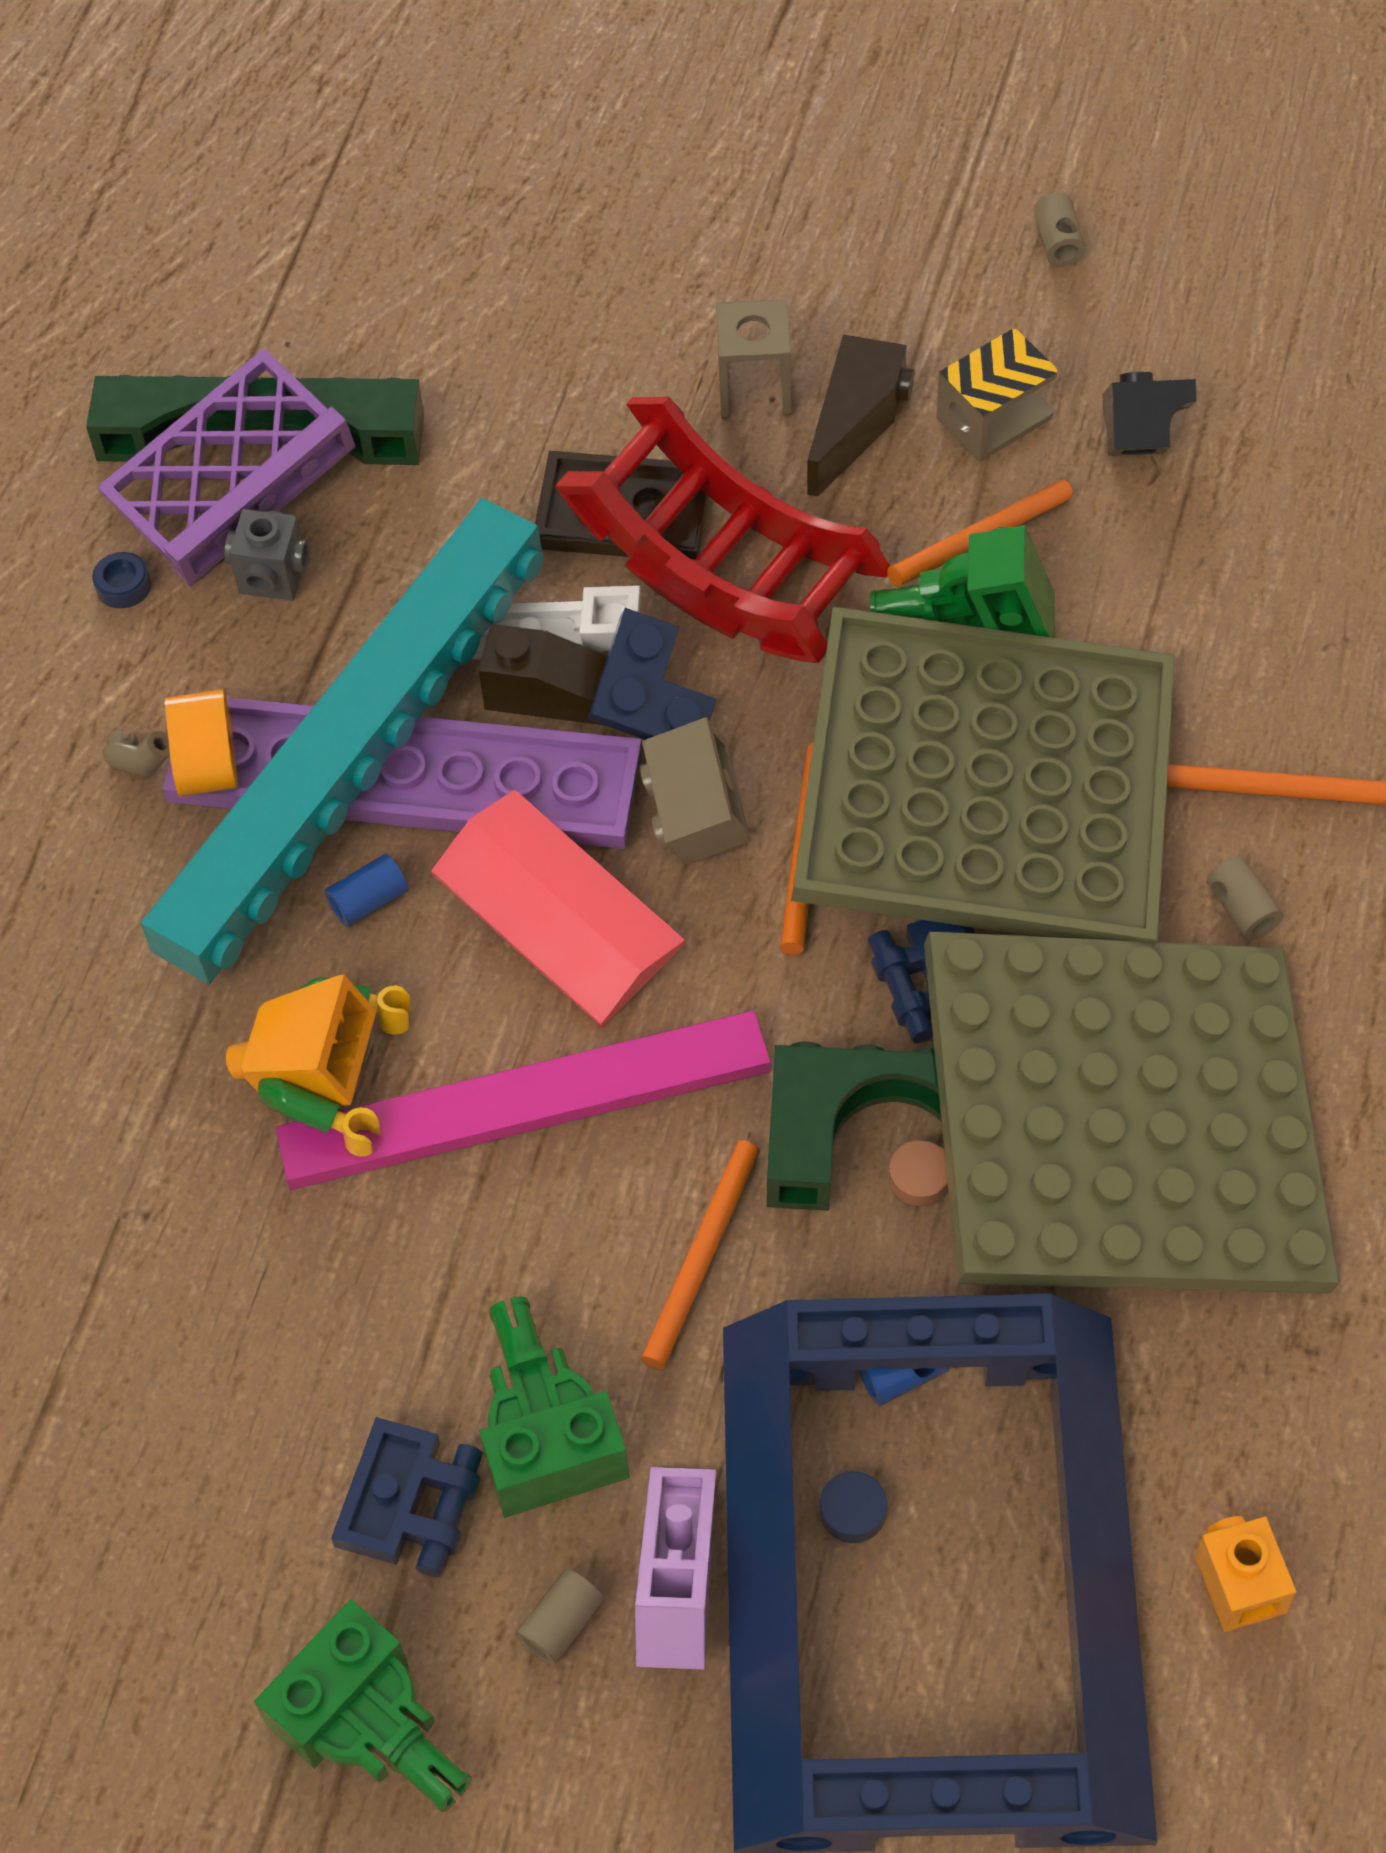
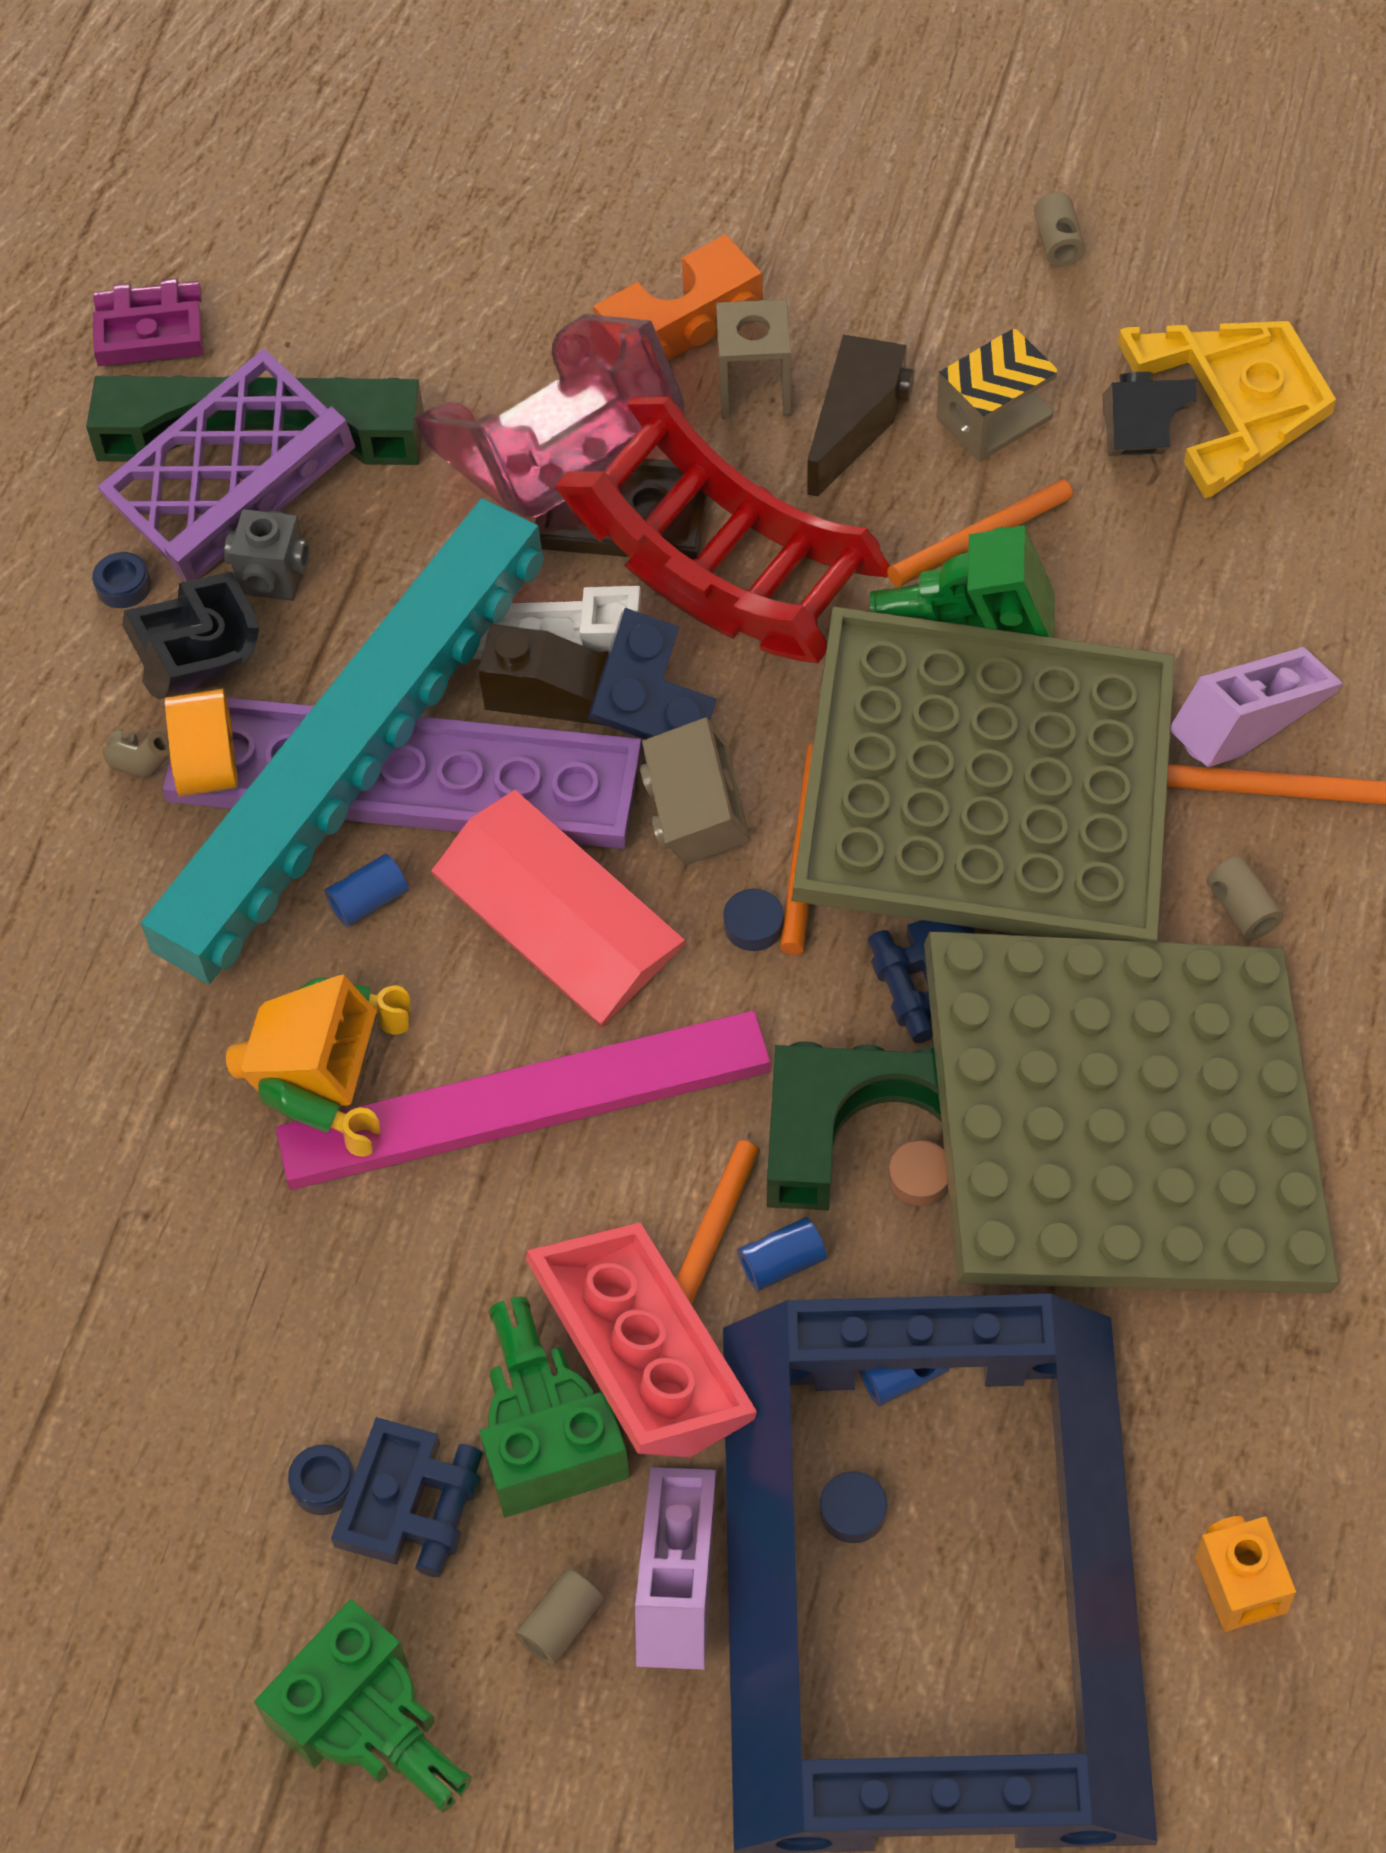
none -> magenta plate [93,278,204,367]
none -> black brick [122,572,259,700]
none -> dark blue tile [288,1445,355,1515]
none -> clear pink windscreen [415,314,685,518]
none -> coral slope [525,1222,757,1458]
none -> orange arch [593,234,763,381]
none -> dark blue tile [723,889,783,951]
none -> blue piece [737,1217,827,1291]
none -> yellow wing [1117,321,1336,499]
none -> lavender slope [1170,647,1343,767]

